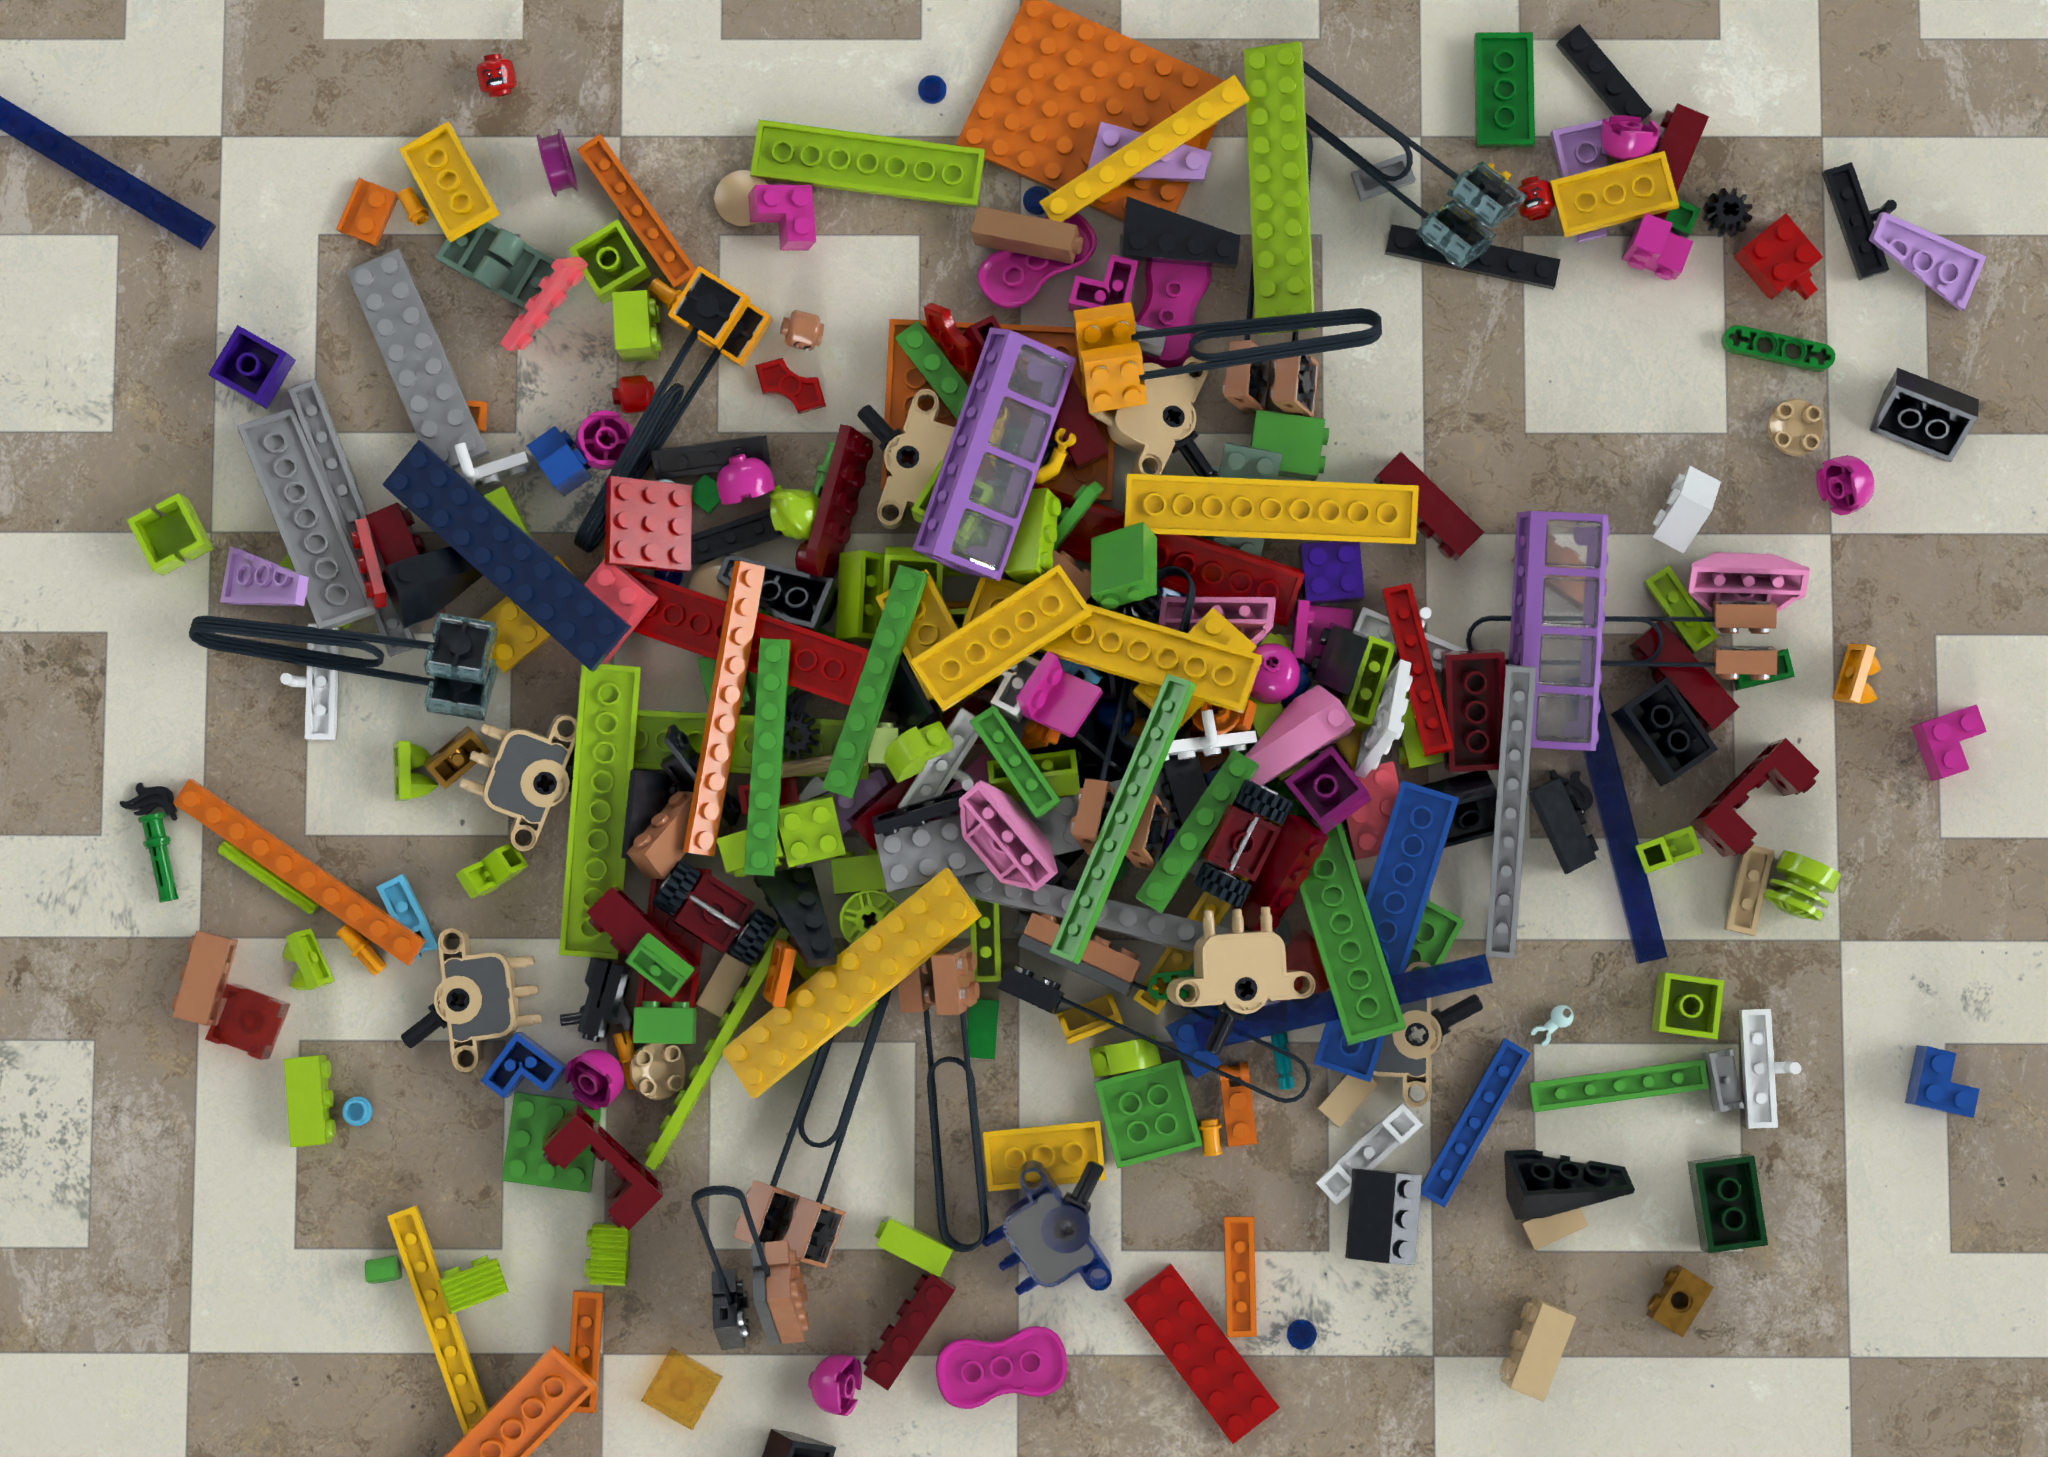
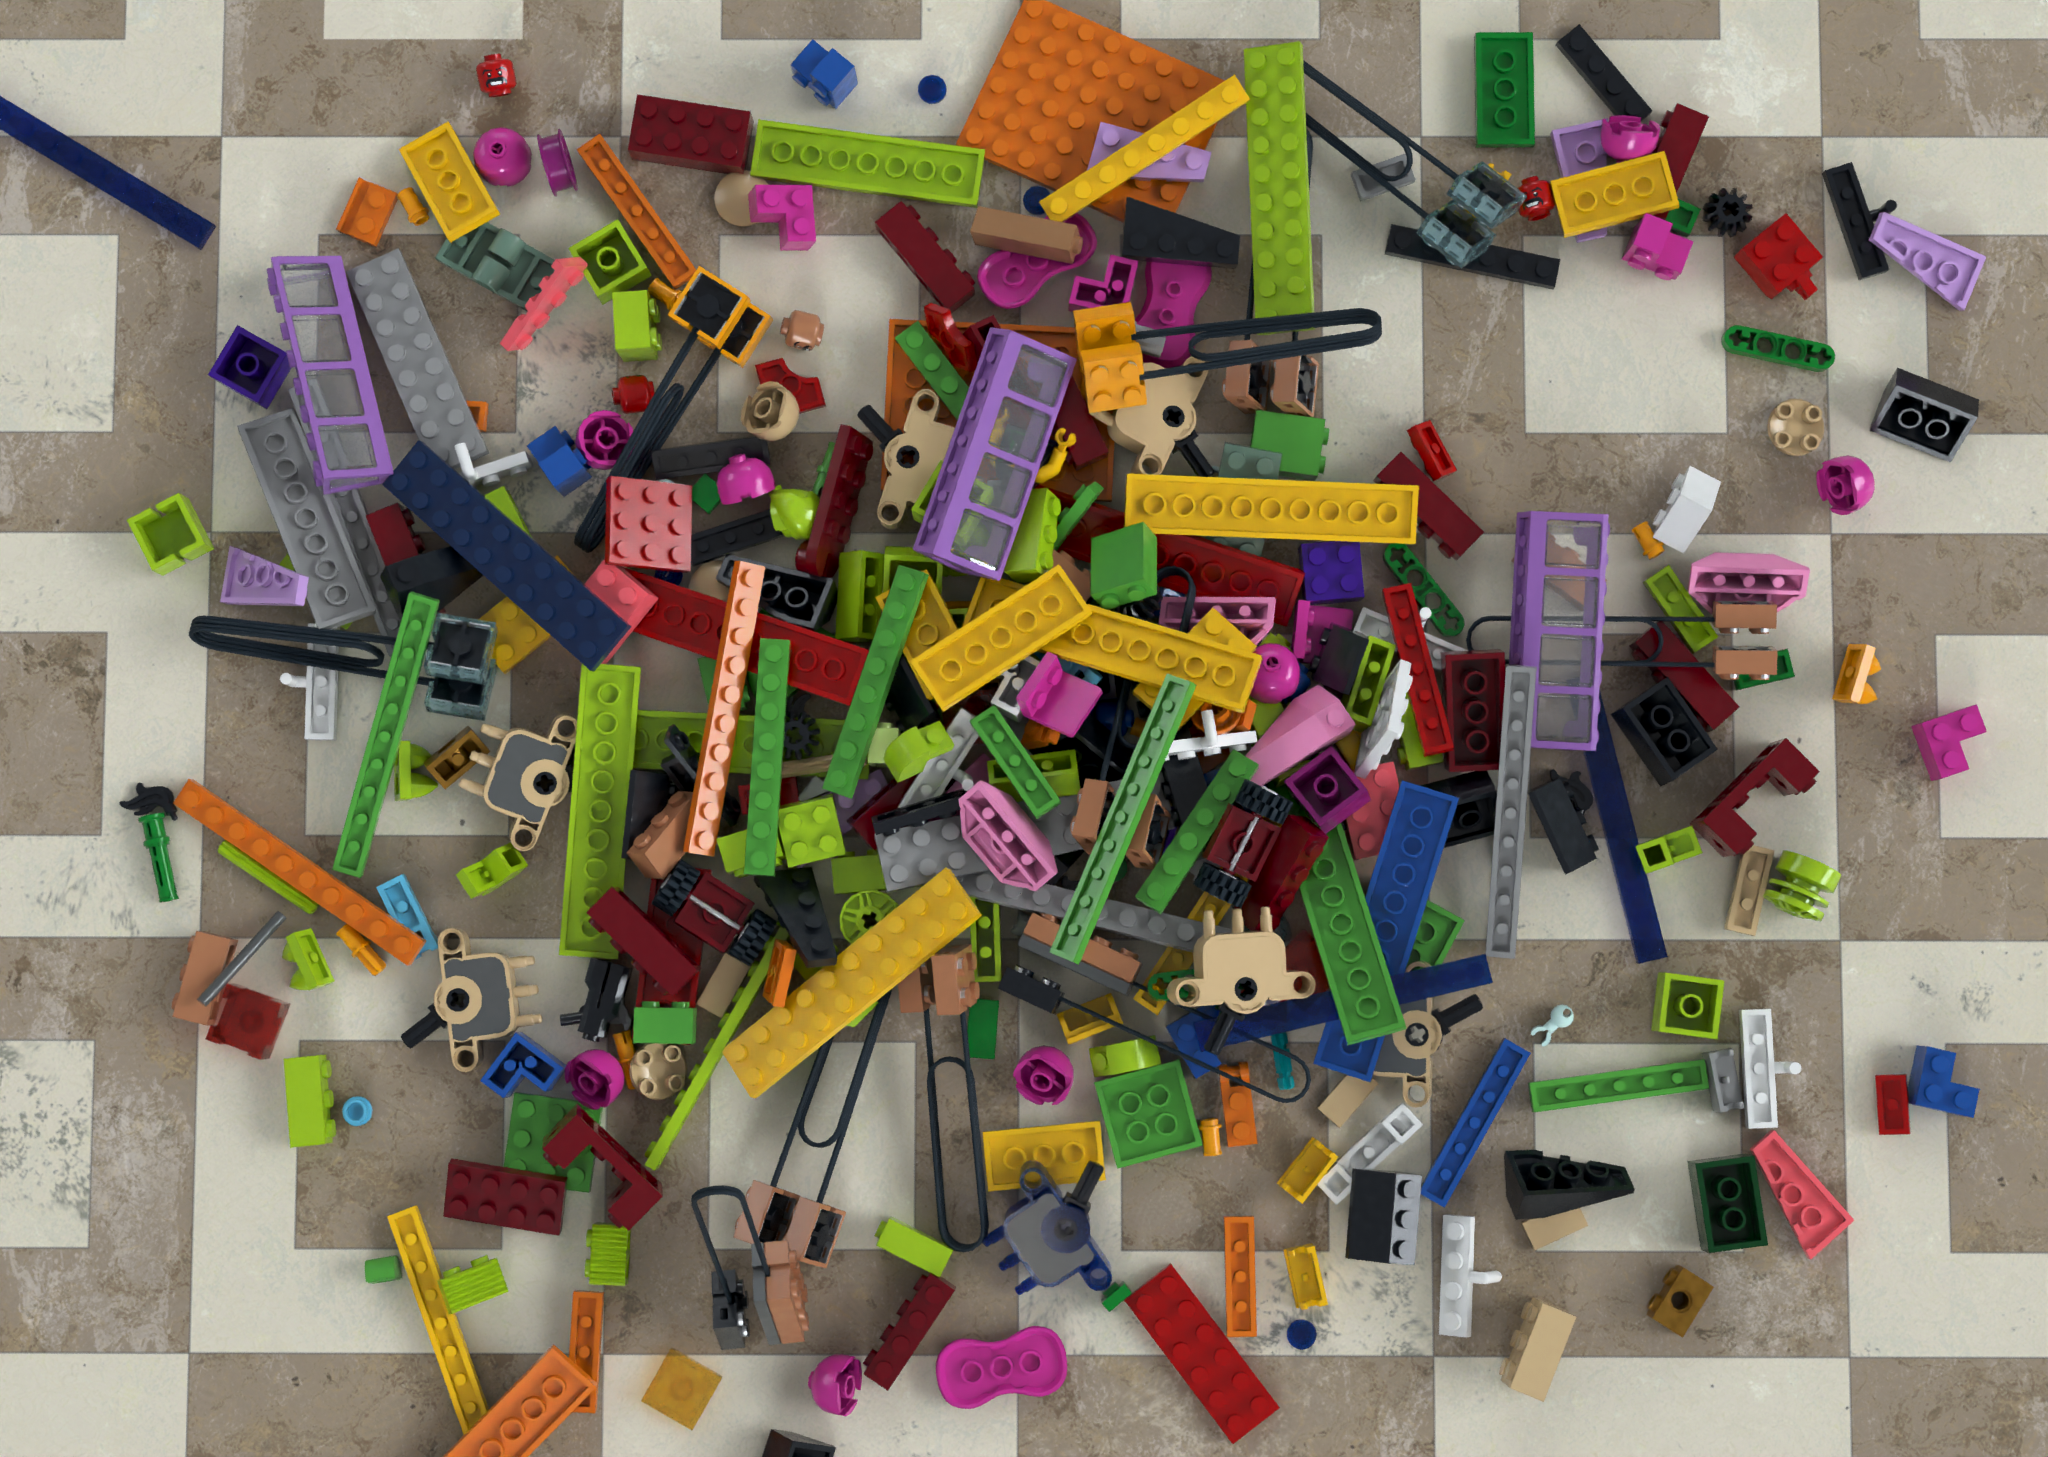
red plate [350,518,387,609] -> none
bright green slope [625,933,694,998] -> none
none -> dark grey bar [197,911,286,1007]
none -> window [267,256,394,495]
none -> bright green plate [332,591,440,878]
none -> dark red plate [443,1158,568,1236]
none -> dark pink cylinder [473,127,532,187]
none -> dark red brick [628,94,754,174]
none -> tan cylinder [741,381,799,441]
none -> blue brick [790,39,858,109]
none -> dark red brick [875,201,976,314]
none -> dark pink cylinder [1013,1045,1074,1105]
none -> green plate [1101,1281,1132,1312]
none -> yellow hinge [1277,1137,1338,1204]
none -> yellow hinge [1283,1243,1328,1310]
none -> green beam [1383,543,1465,638]
none -> red plate [1407,420,1457,481]
none -> white plate [1439,1214,1502,1338]
none -> light orange pin [1631,521,1665,560]
none -> coral wing [1750,1130,1854,1260]
none -> red plate [1875,1074,1911,1135]

